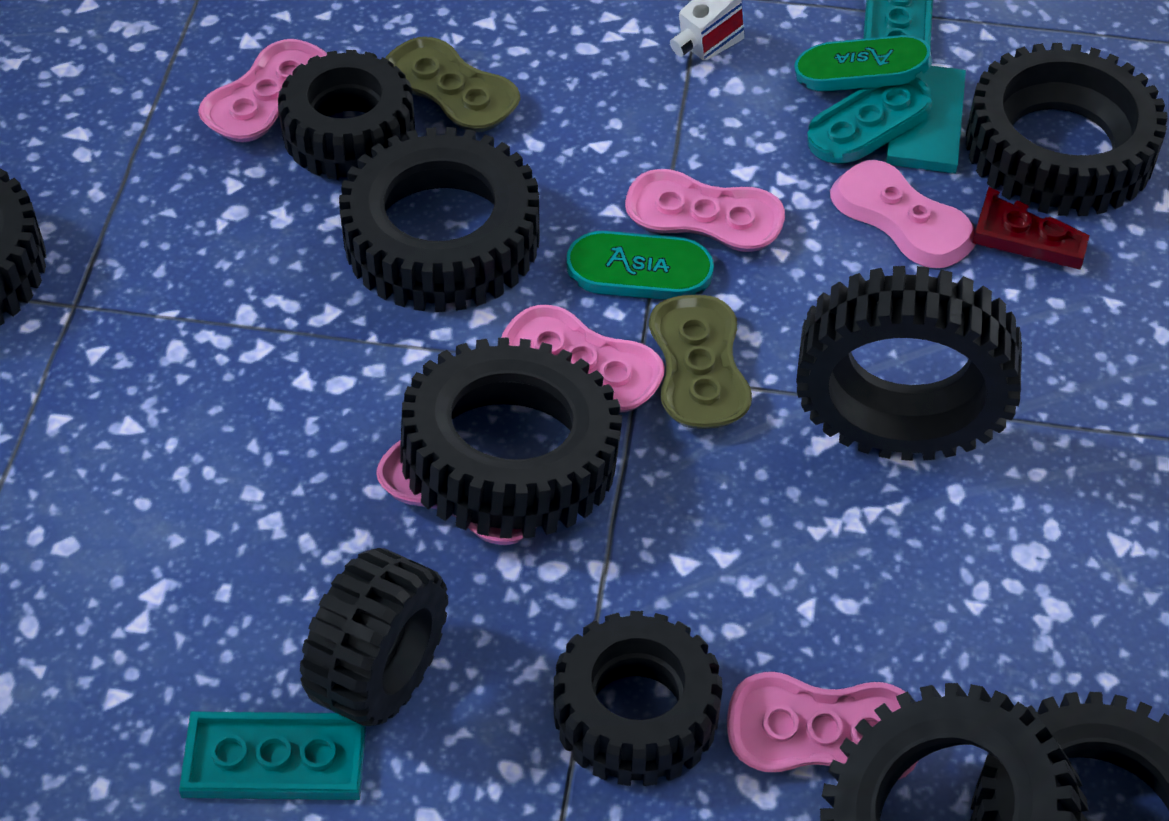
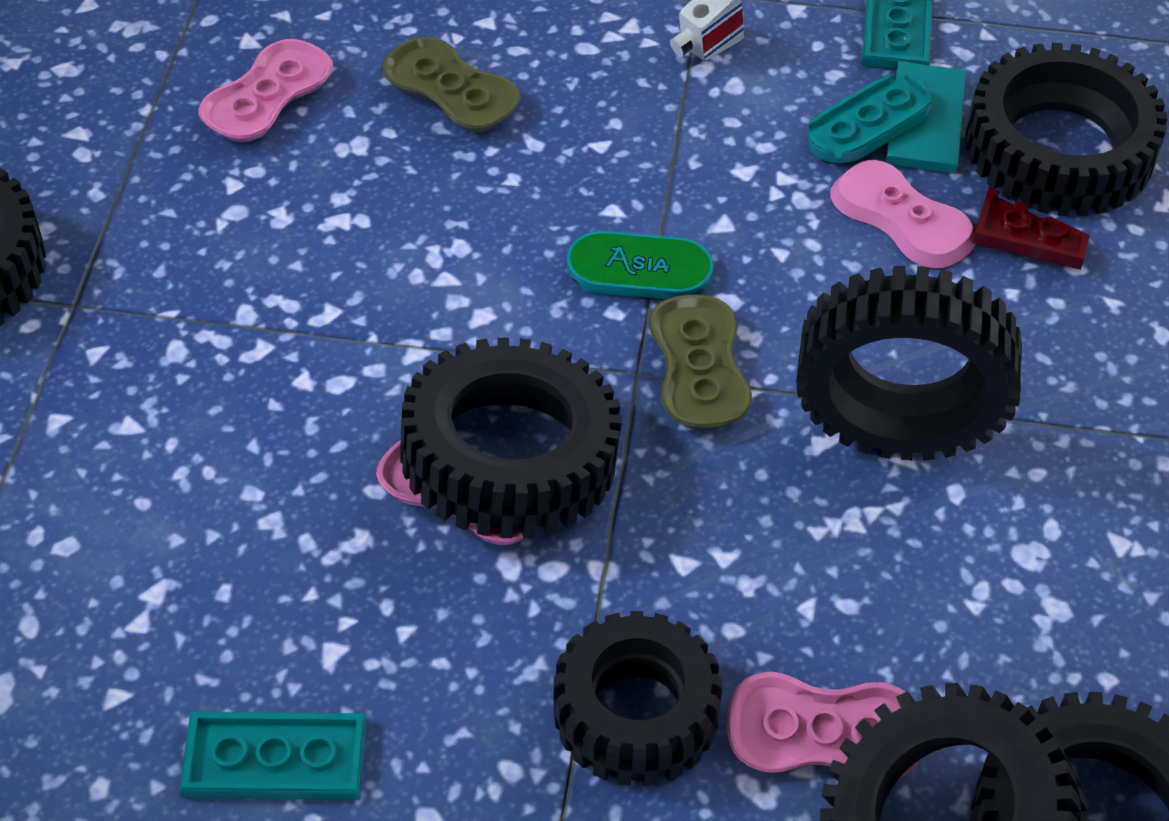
black tyre [278,50,415,180] -> none
black tyre [300,548,448,727] -> none
black tyre [339,127,540,312] -> none
bright pink plate [501,305,665,412] -> none
bright pink plate [625,169,785,252] -> none
tile [794,35,932,91] -> none

